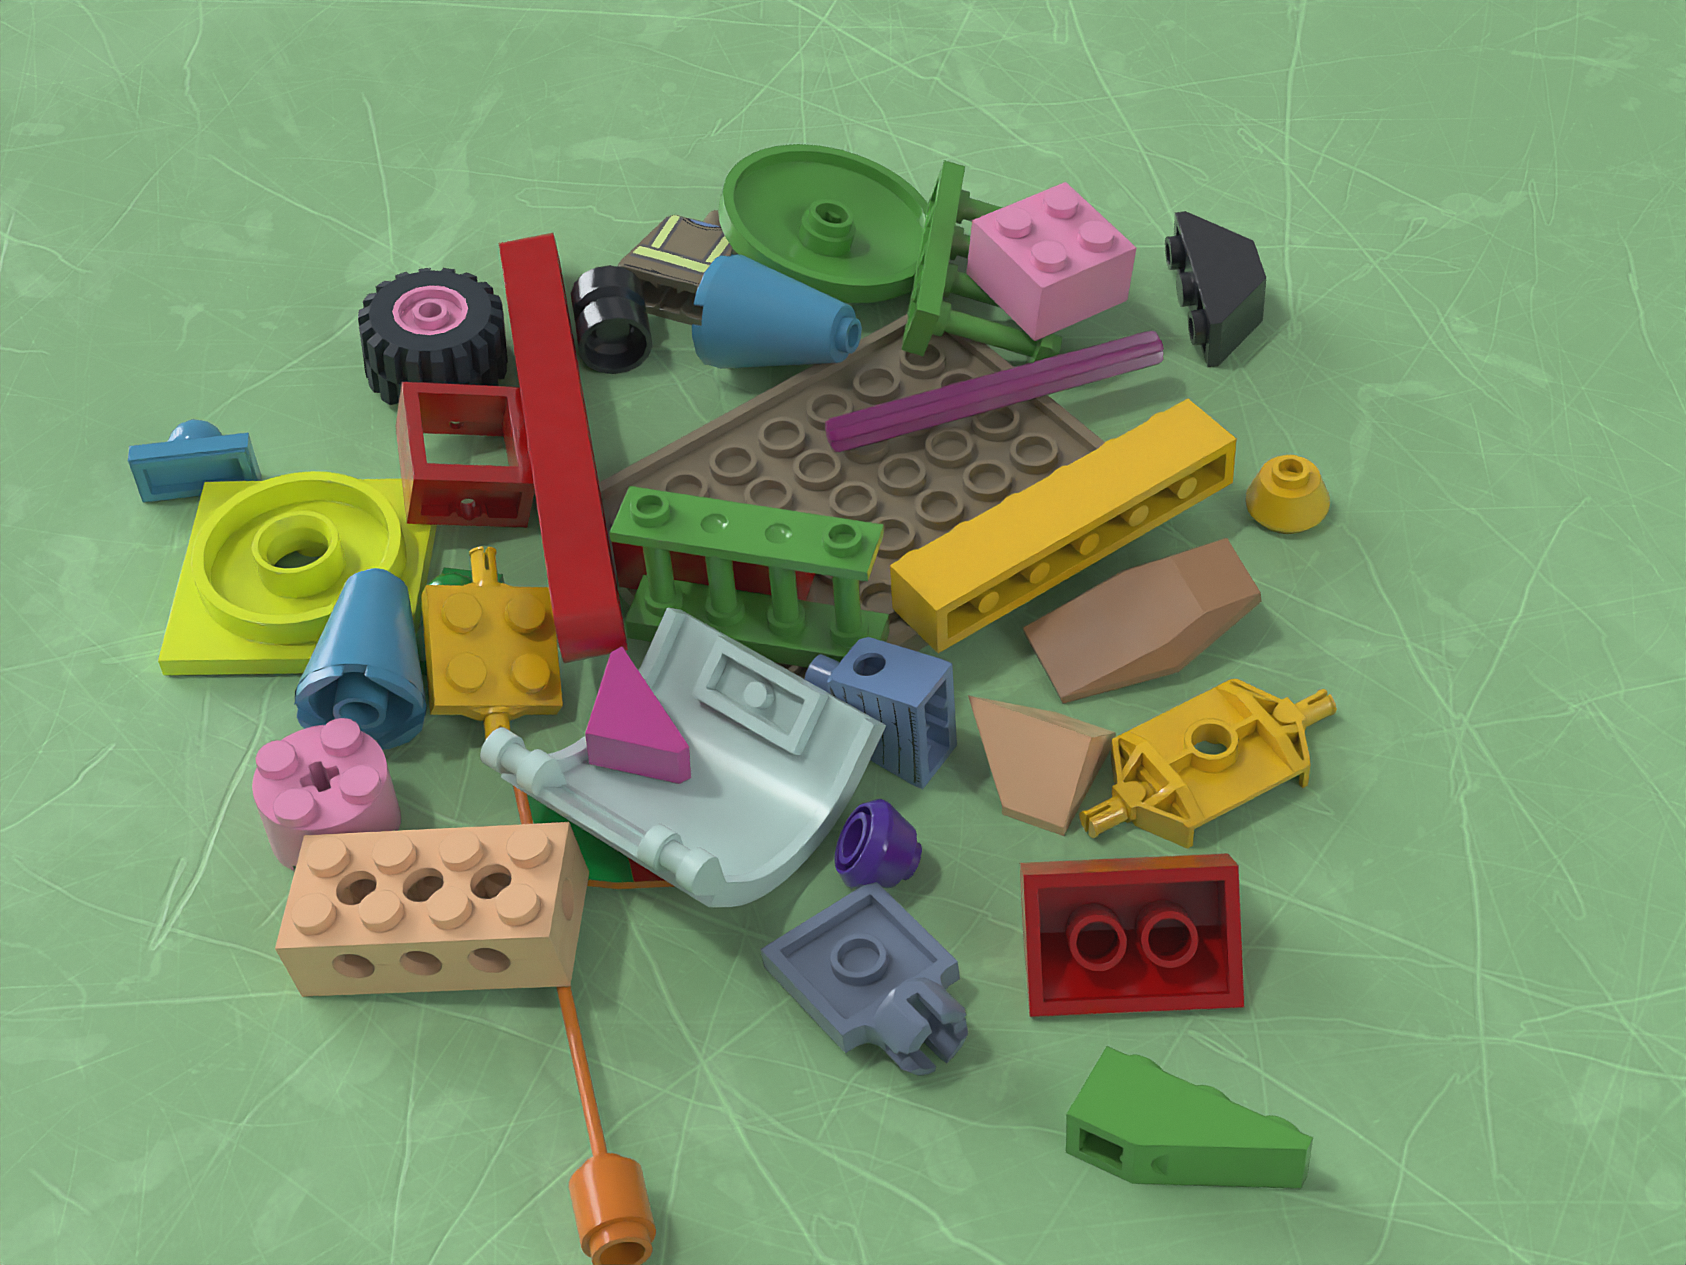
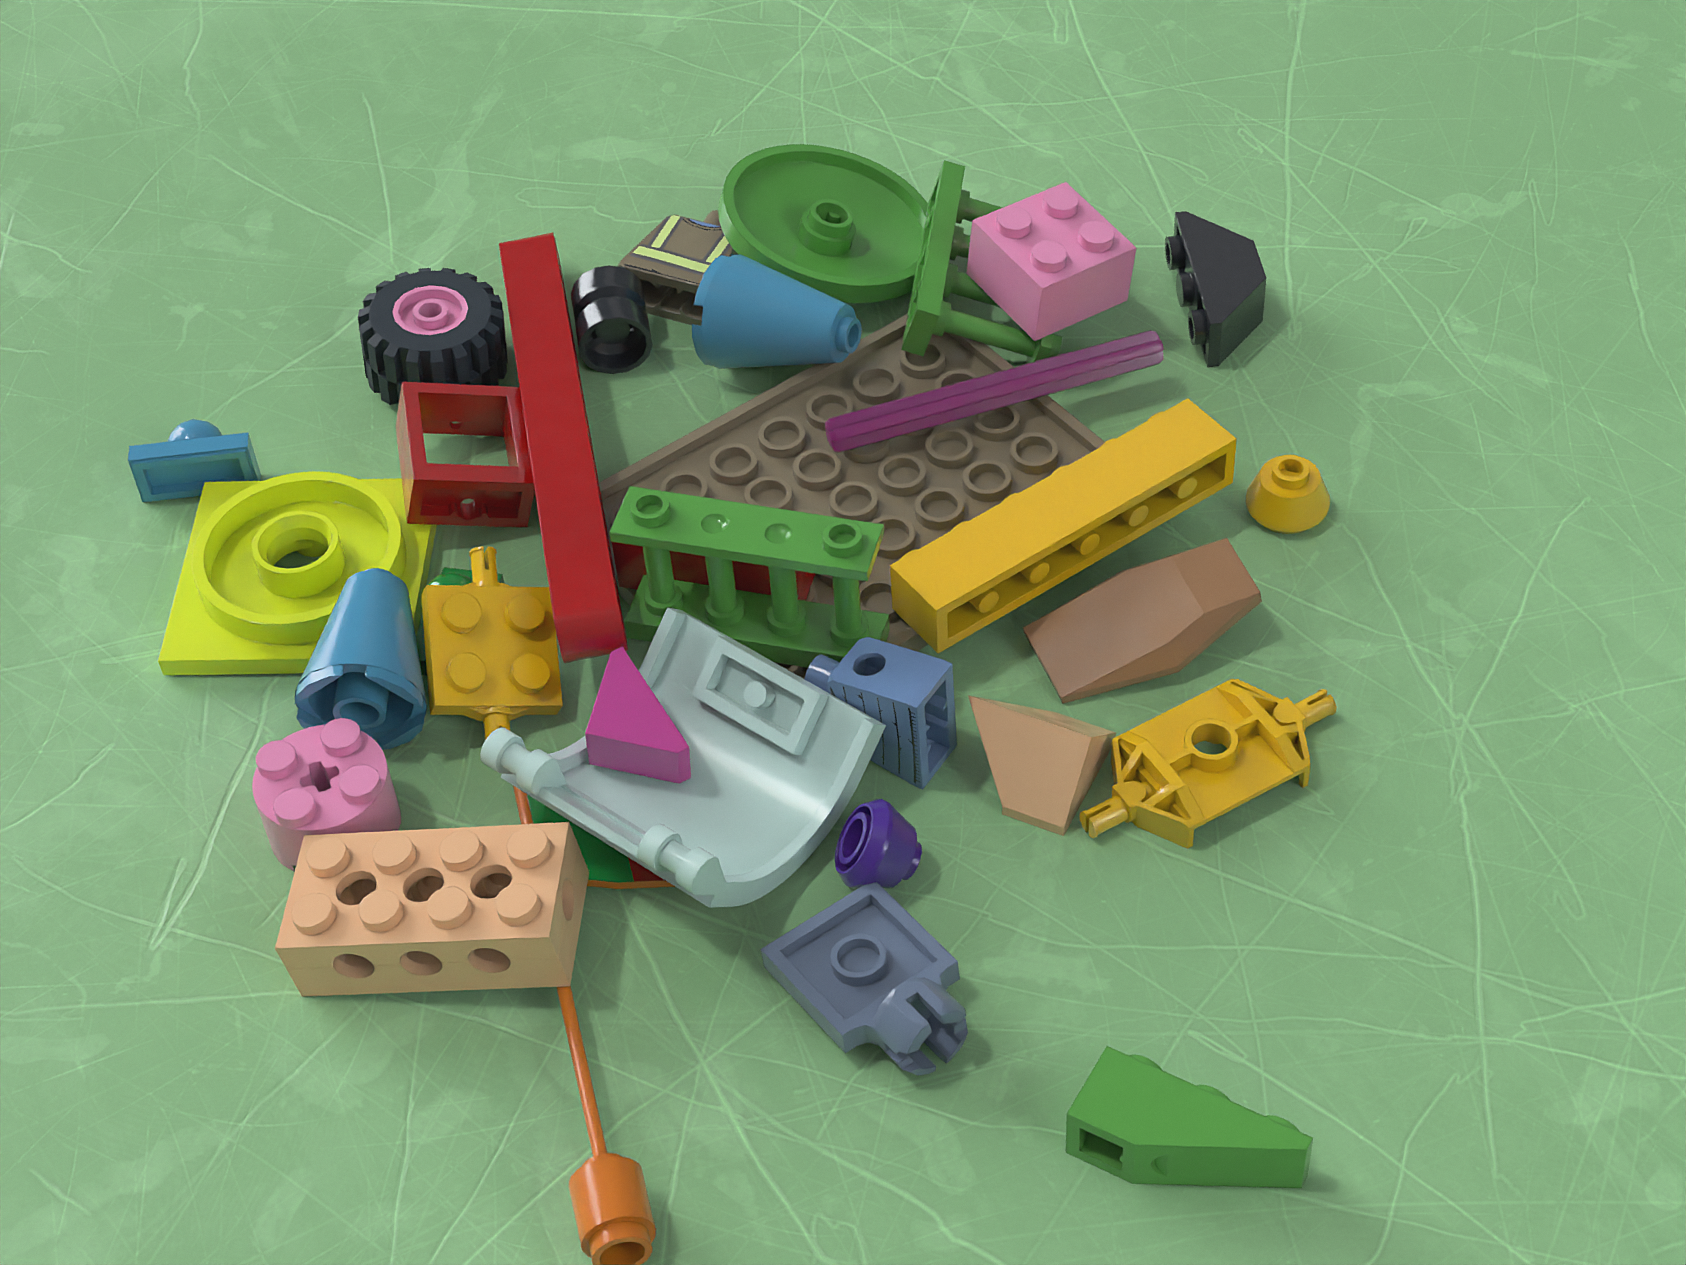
red slope [1020,853,1244,1017] -> none

